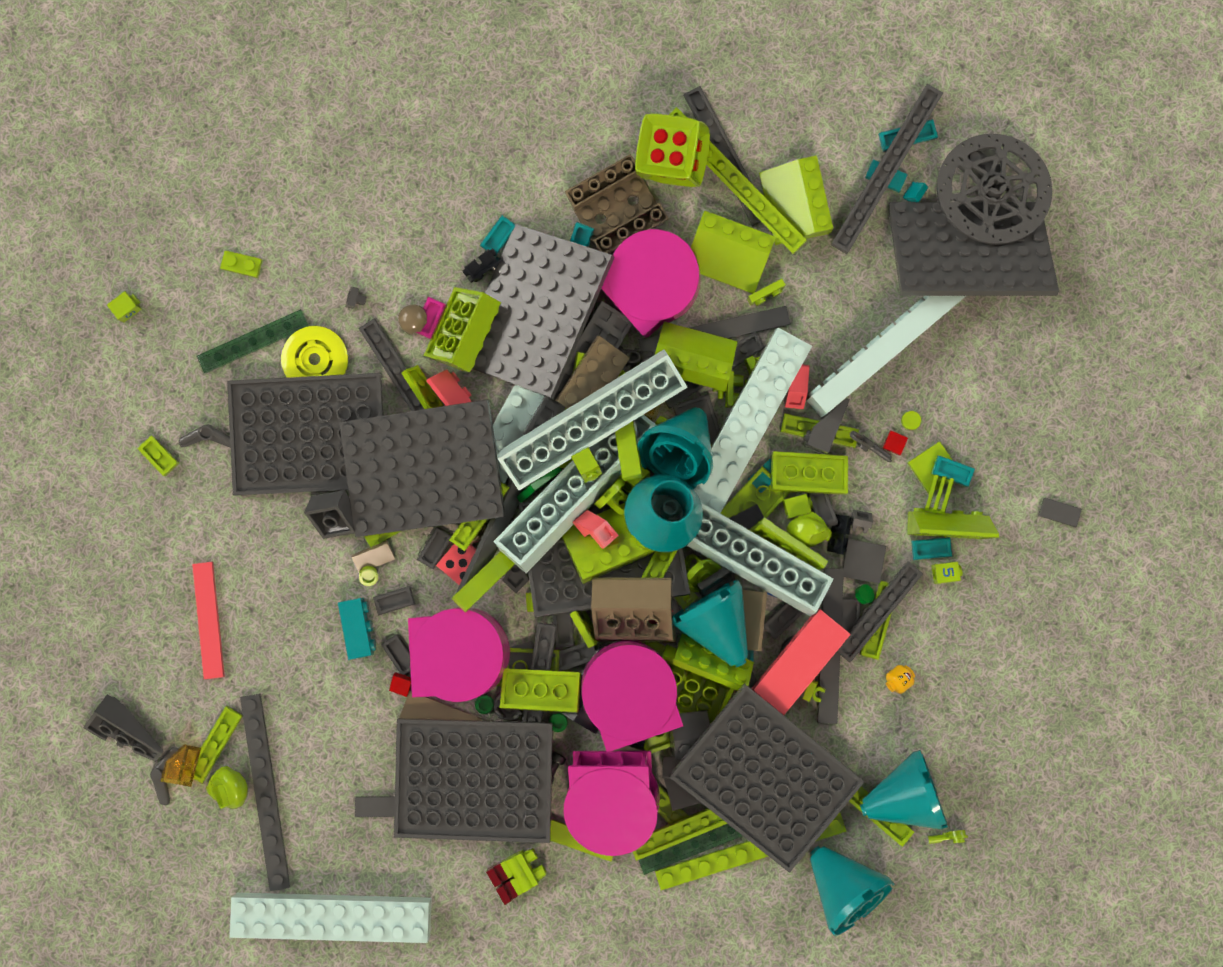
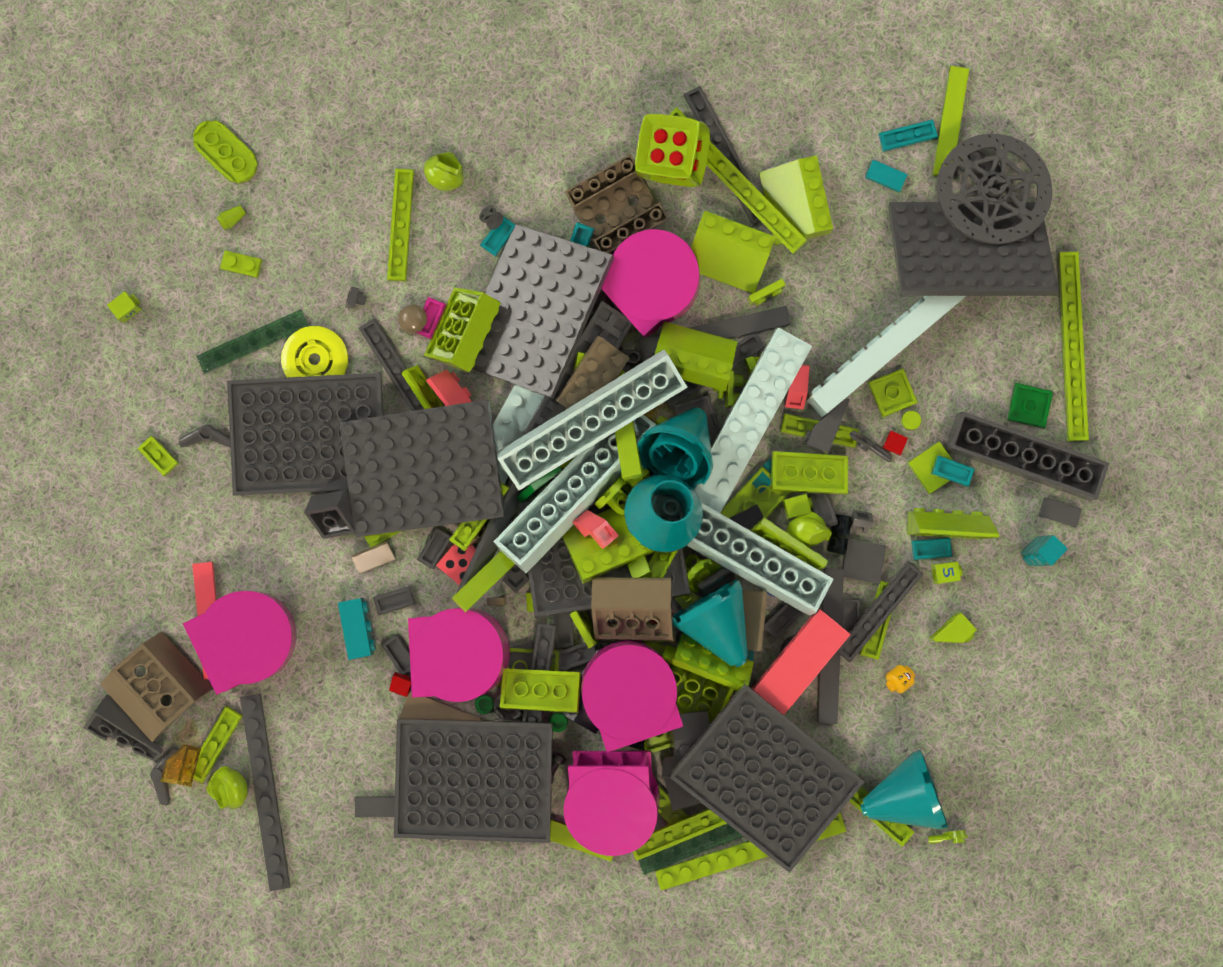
light aqua brick [230,892,432,943] -> none
lime tile [359,566,378,586] -> none
black hinge [462,248,502,283] -> none
lime hips [486,848,547,905] -> none
lime brick [571,447,602,483] -> none
lime tile [802,680,826,702] -> none
teal cone [810,846,895,936] -> none
dark grey plate [831,84,943,254] -> none
green tile [855,584,875,605] -> none
teal tile [903,182,928,202] -> none
lime tile [925,475,954,515] -> none
none -> dark tan slope [100,632,213,742]
none -> dark pink brick [182,591,297,695]
none -> lime tile [193,120,258,184]
none -> lime cone [216,205,246,230]
none -> lime tile [387,168,415,282]
none -> lime helmet [423,151,463,191]
none -> dark grey wheel [479,205,503,230]
none -> dark tan tile [486,596,506,606]
none -> lime tile [627,556,653,578]
none -> lime tile [868,368,918,418]
none -> lime slope [929,612,977,643]
none -> lime tile [932,66,969,179]
none -> dark grey brick [945,411,1110,501]
none -> green tile [1007,383,1053,429]
none -> teal brick [1021,535,1068,566]
none -> lime plate [1057,251,1089,442]

